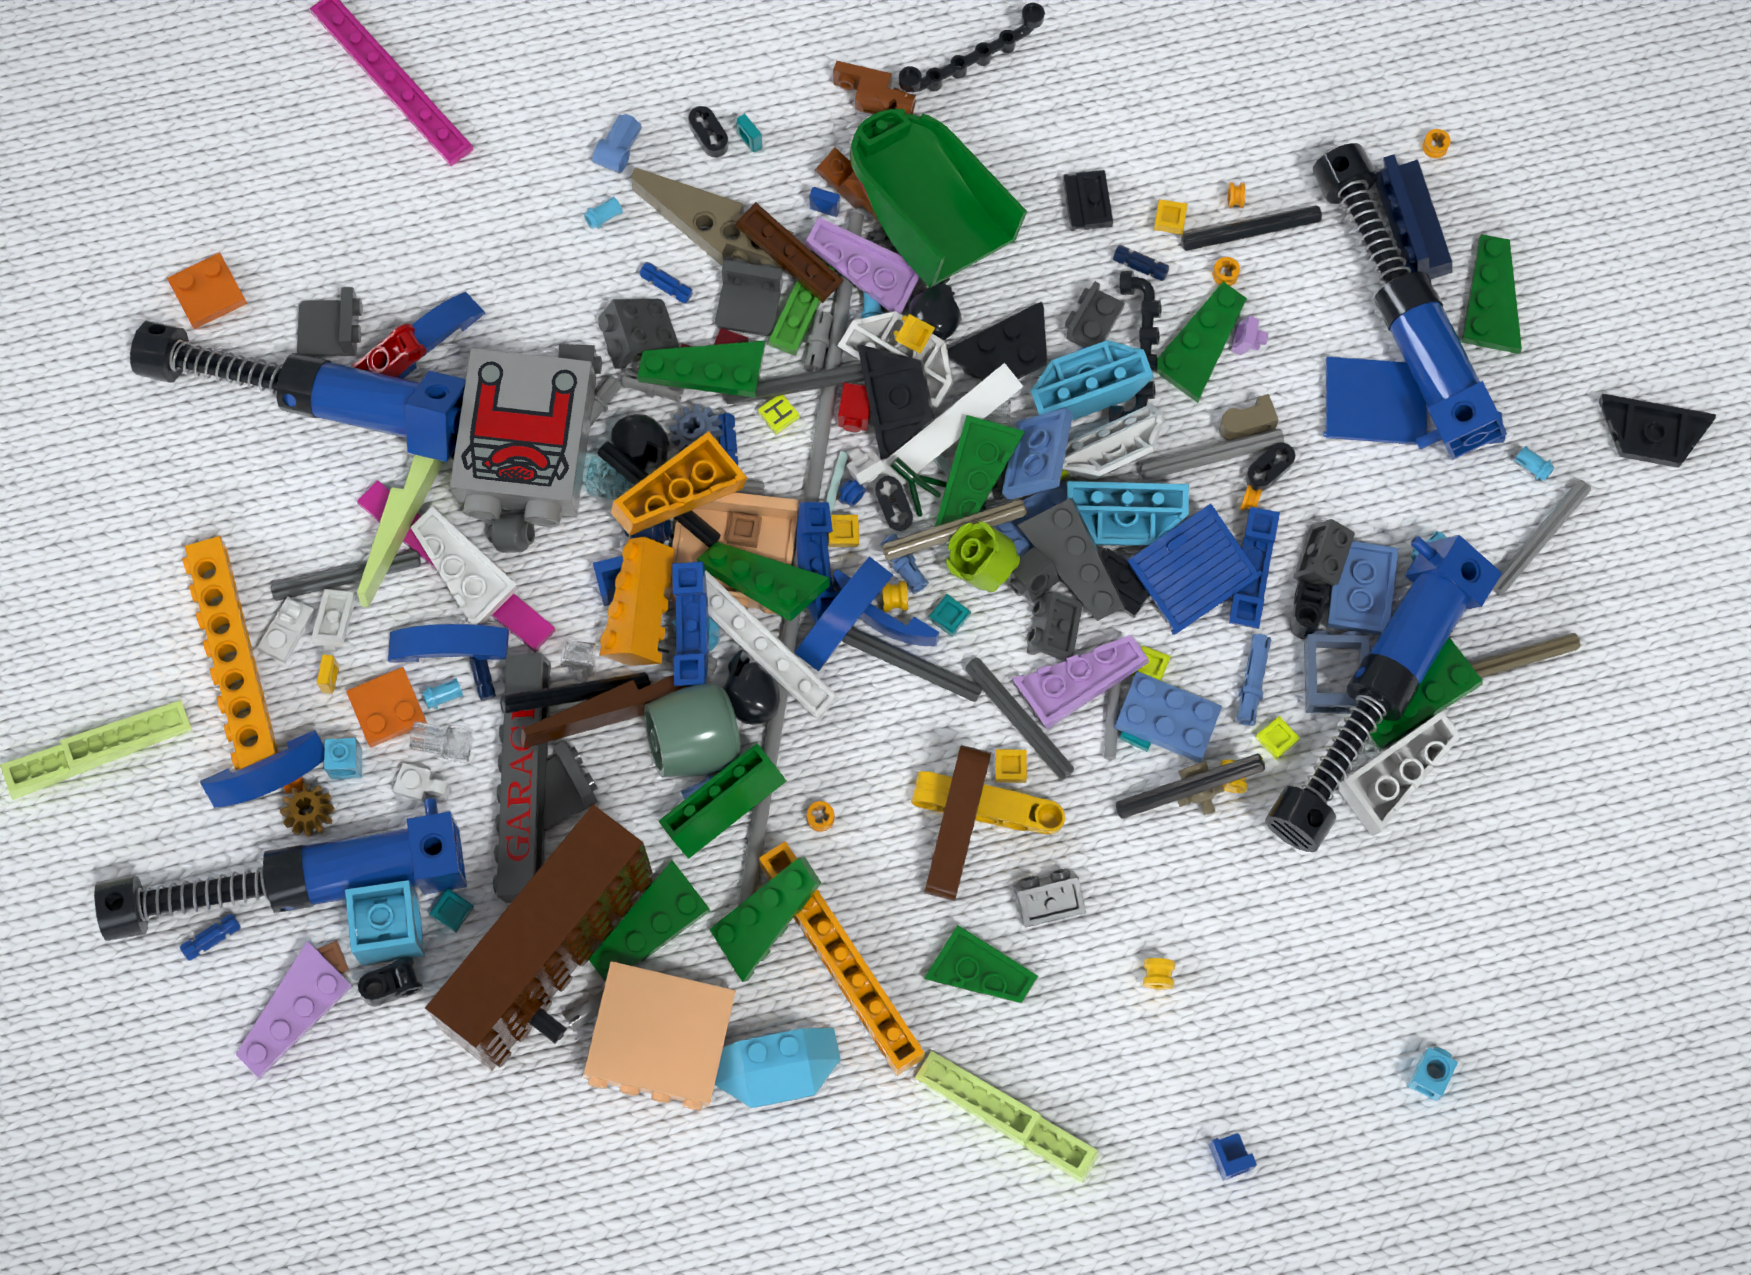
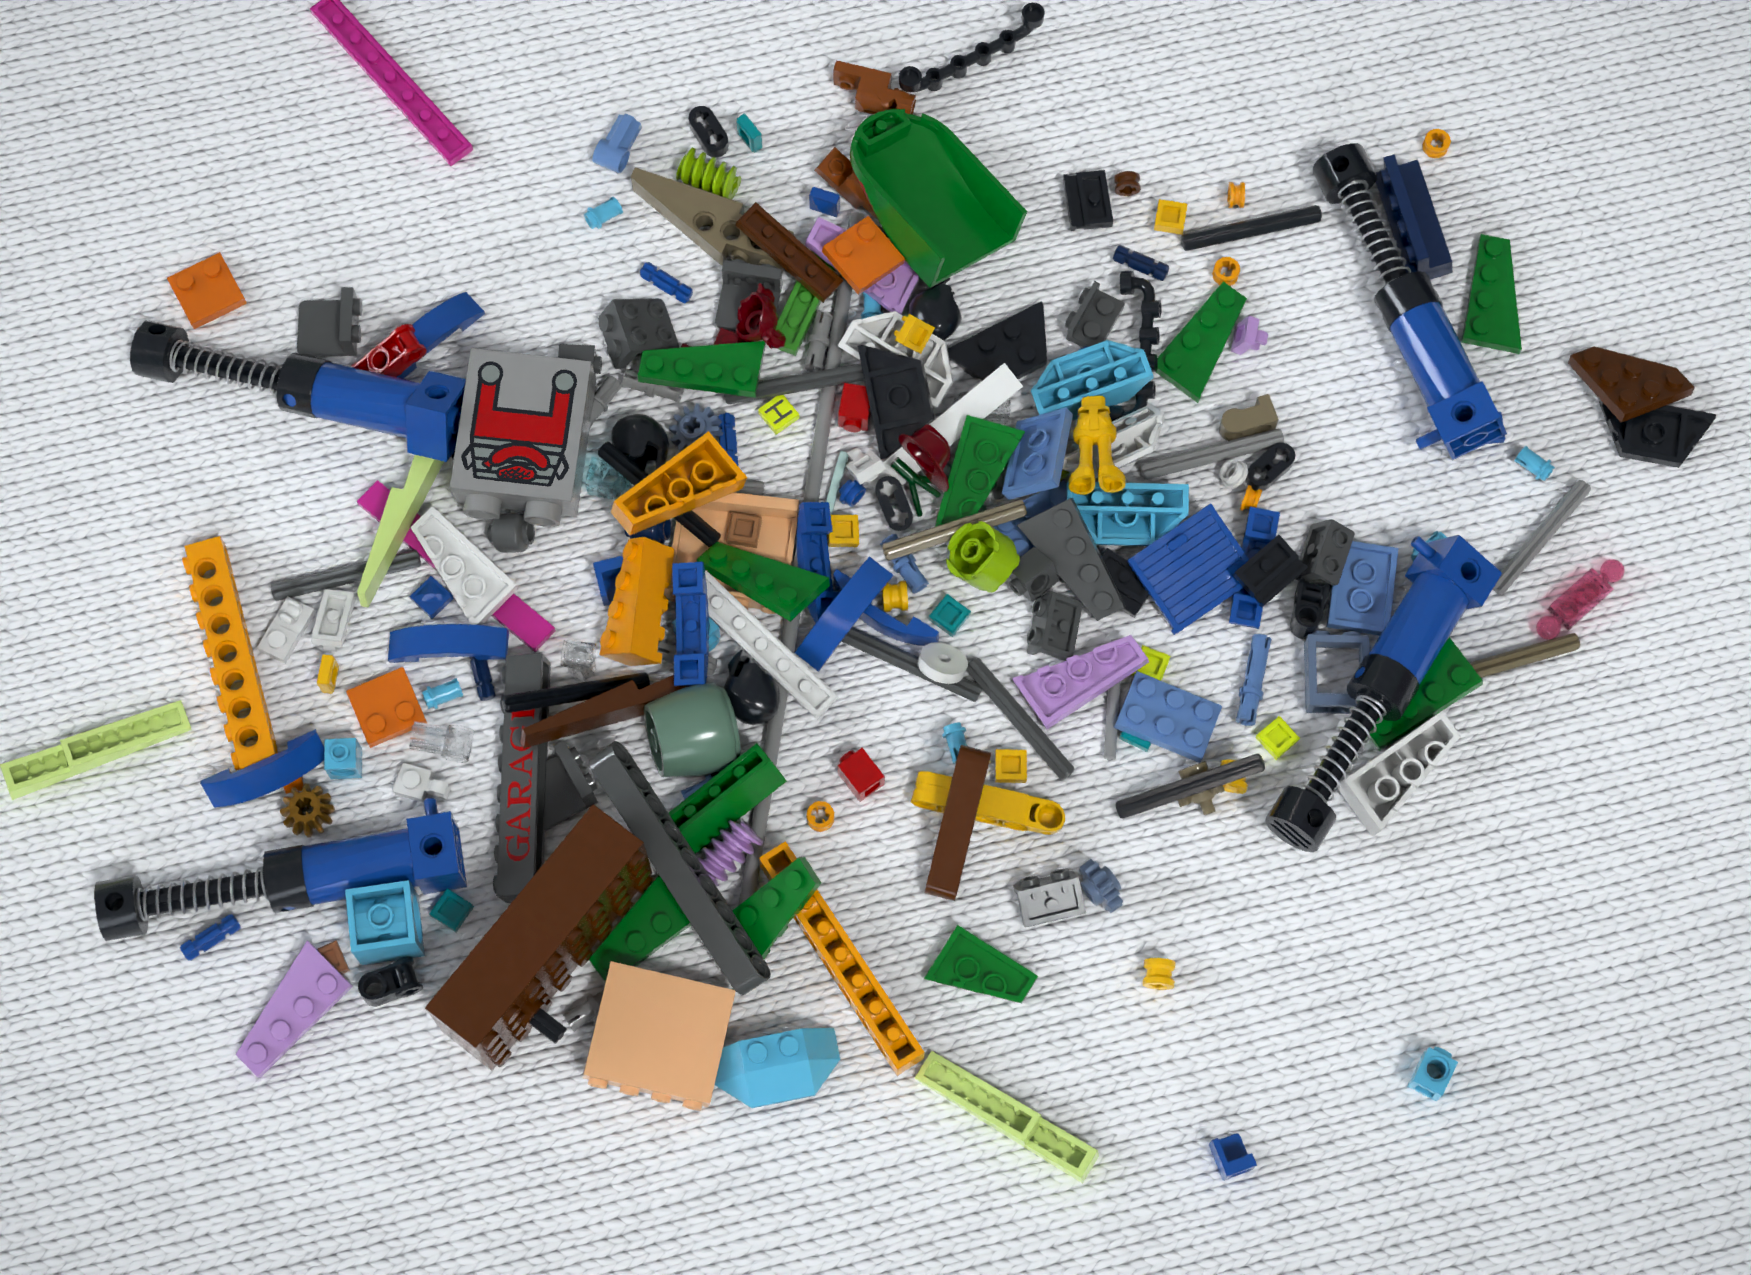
blue piece [1323,356,1427,445] -> none
none -> blue tile [409,576,454,619]
none -> dark grey beam [589,741,771,995]
none -> lime piece [676,147,741,200]
none -> lavender piece [697,819,763,886]
none -> dark red hair [736,283,786,349]
none -> orange plate [822,215,905,295]
none -> red brick [837,747,885,802]
none -> dark red piece [898,424,950,492]
none -> white piece [918,642,968,684]
none -> medium azure pin [942,722,968,764]
none -> yellow piece [1068,396,1126,495]
none -> sand blue gear [1079,859,1123,913]
none -> reddish brown bush [1114,171,1141,196]
none -> white plate [1219,459,1248,489]
none -> black plate [1233,534,1308,608]
none -> clear pink plate [1536,559,1625,640]
none -> reddish brown plate [1568,346,1695,423]

